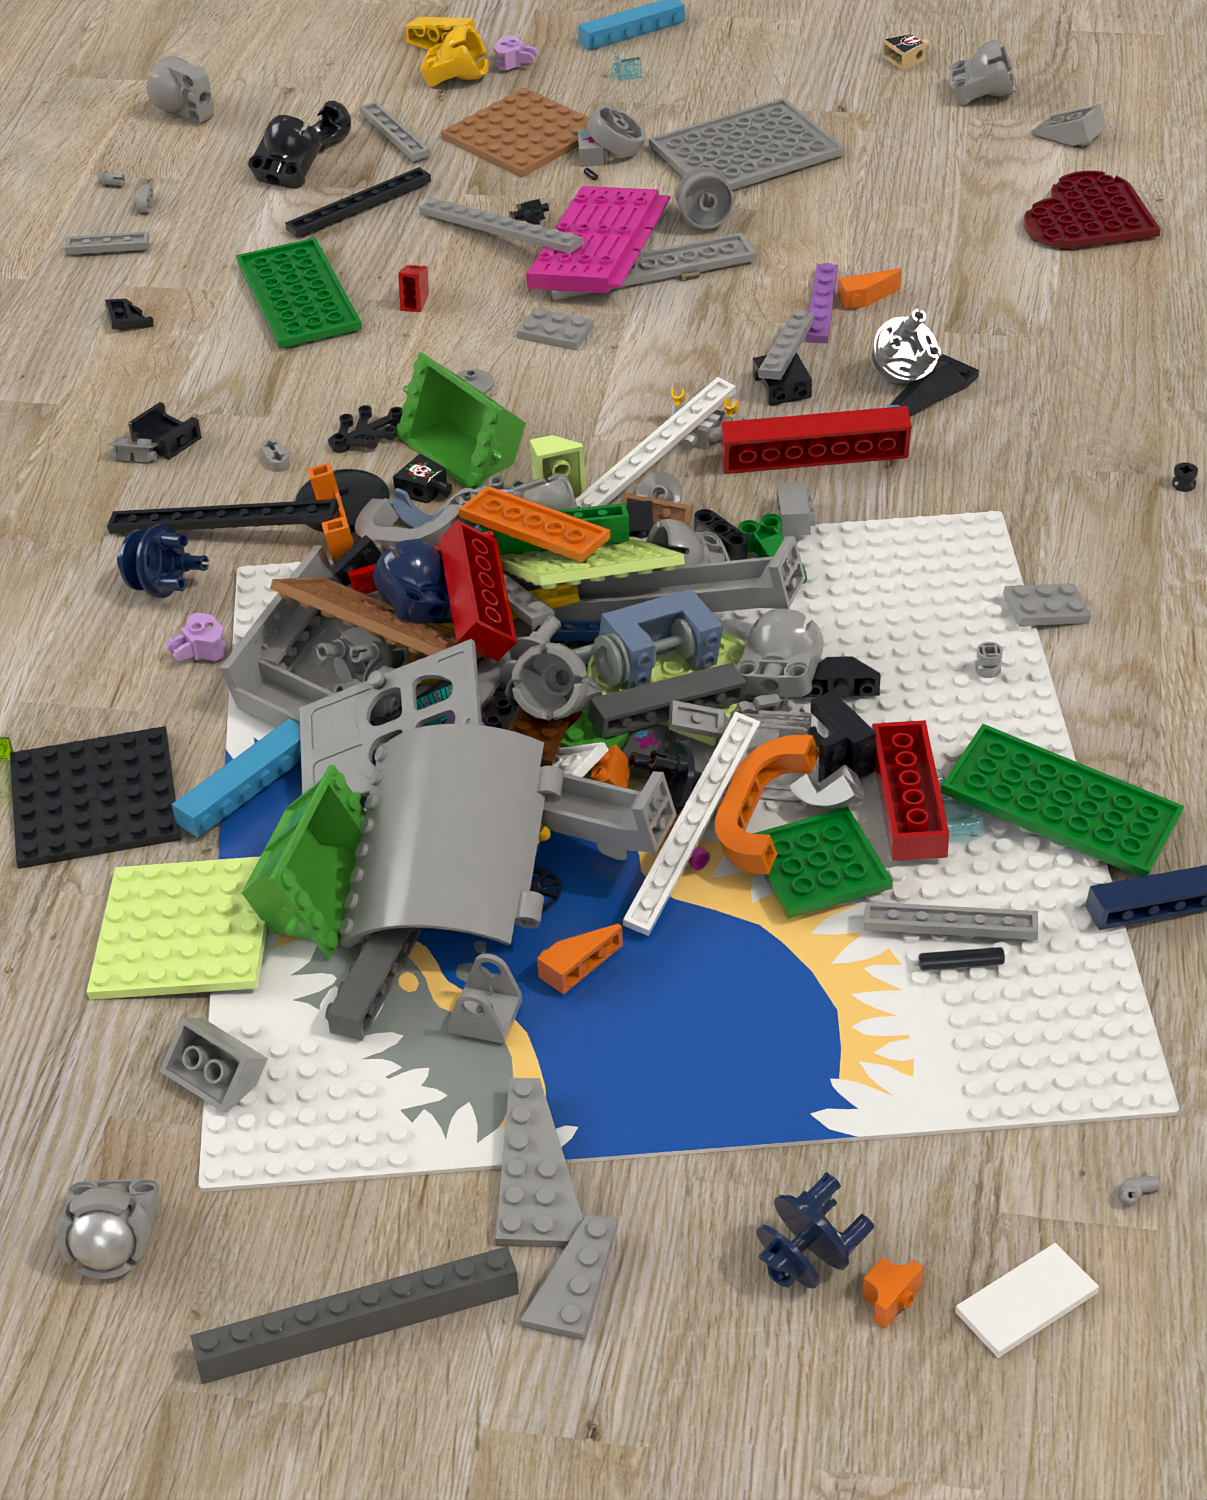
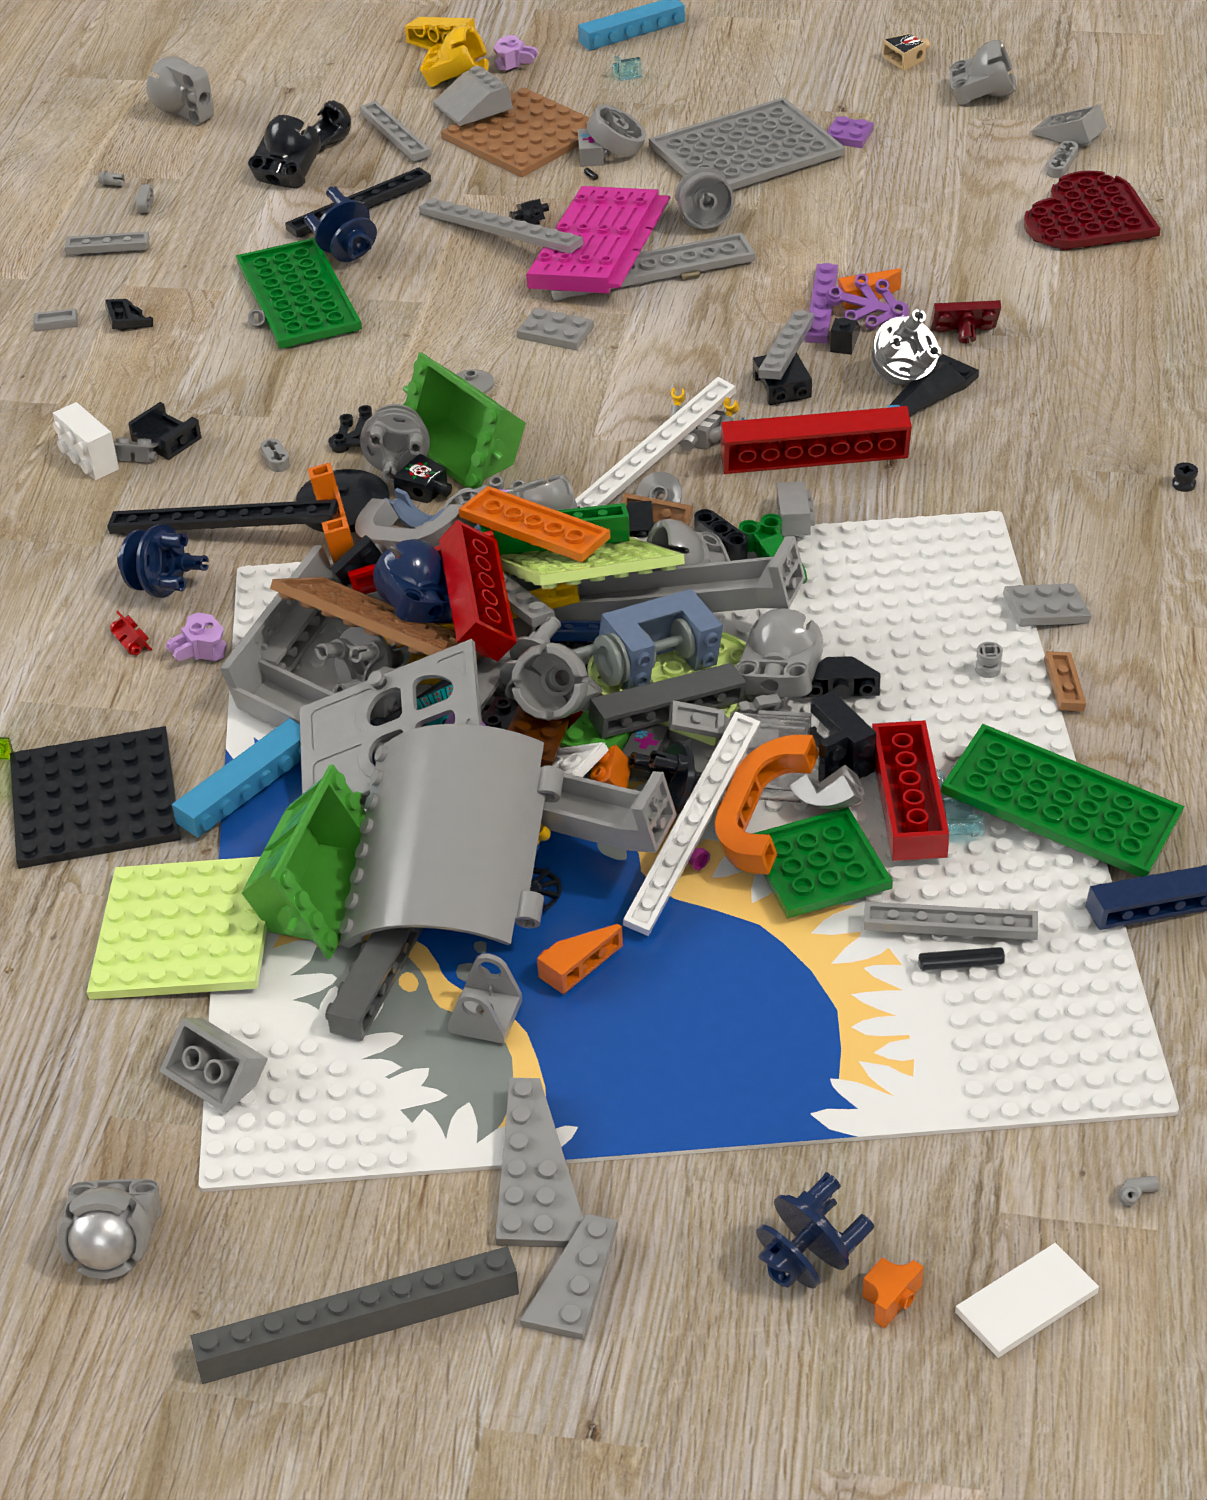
red torso [398,265,429,312] -> none
yellowish green slope [530,435,586,499] -> none
none -> light grey tile [34,309,78,331]
none -> white brick [53,402,119,480]
none -> red hinge [110,610,153,655]
none -> light grey hinge [248,309,265,327]
none -> dark blue piece [304,186,377,262]
none -> light grey piece [360,404,430,482]
none -> light grey slope [433,66,513,126]
none -> medium lavender plant [825,273,909,330]
none -> medium lavender plate [827,116,874,148]
none -> black slope [830,318,860,355]
none -> dark red plate [930,300,1001,344]
none -> medium nougat plate [1044,651,1087,711]
none -> light grey beam [1047,141,1078,178]

